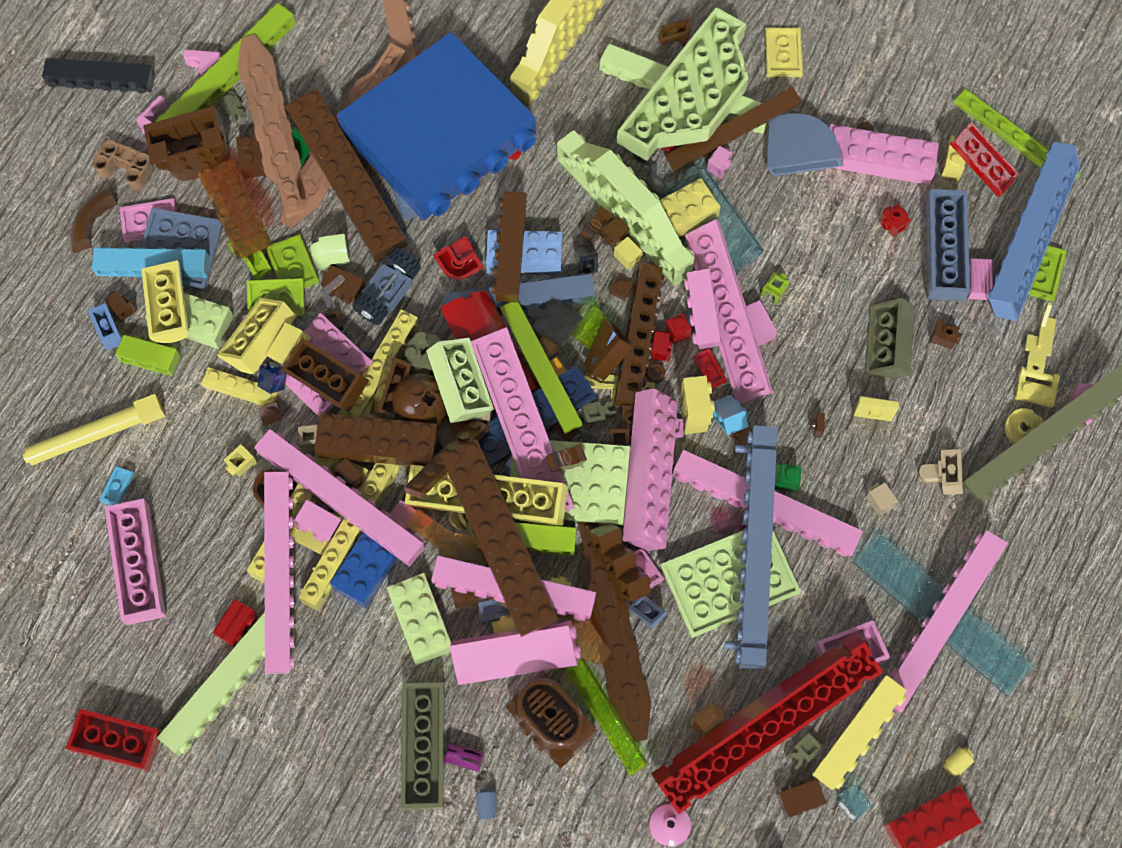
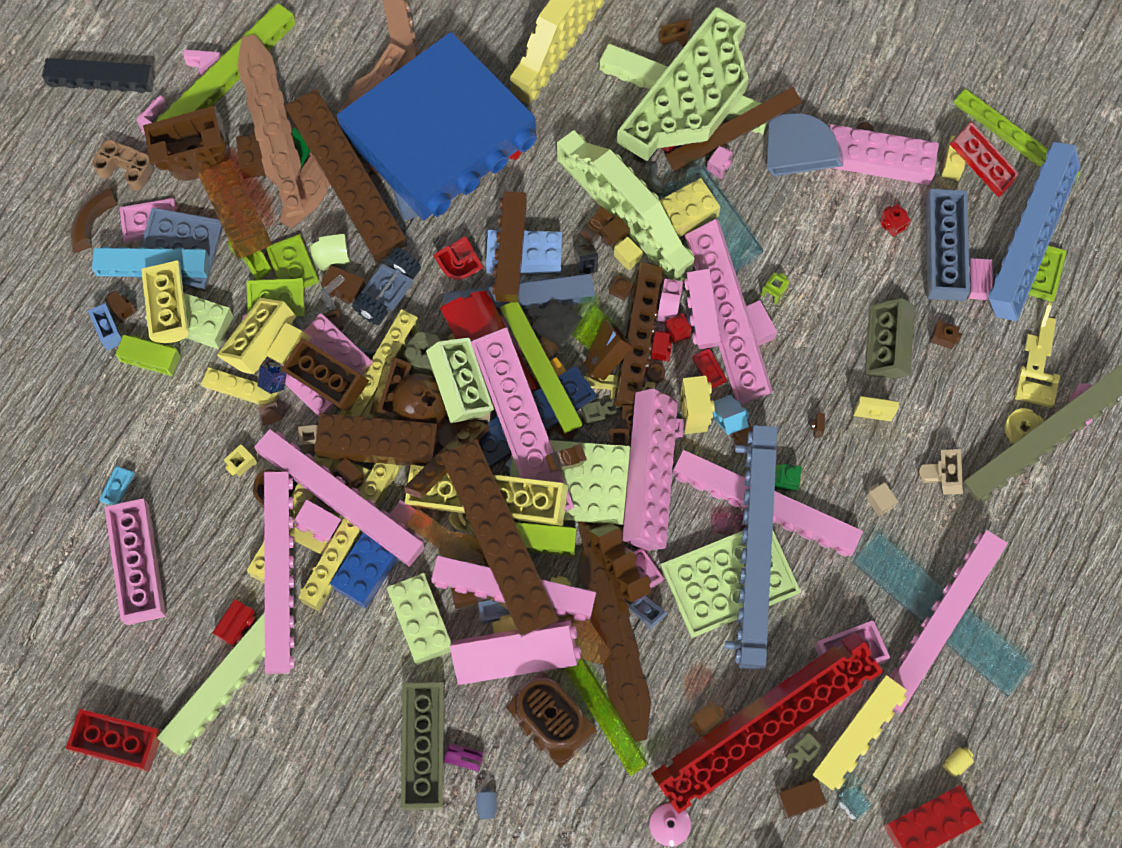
light yellow brick [22,394,165,466] -> none
olive plate [217,91,246,123] -> none
light yellow tile [765,28,803,77] -> none
none -> bright pink brick [657,279,683,323]

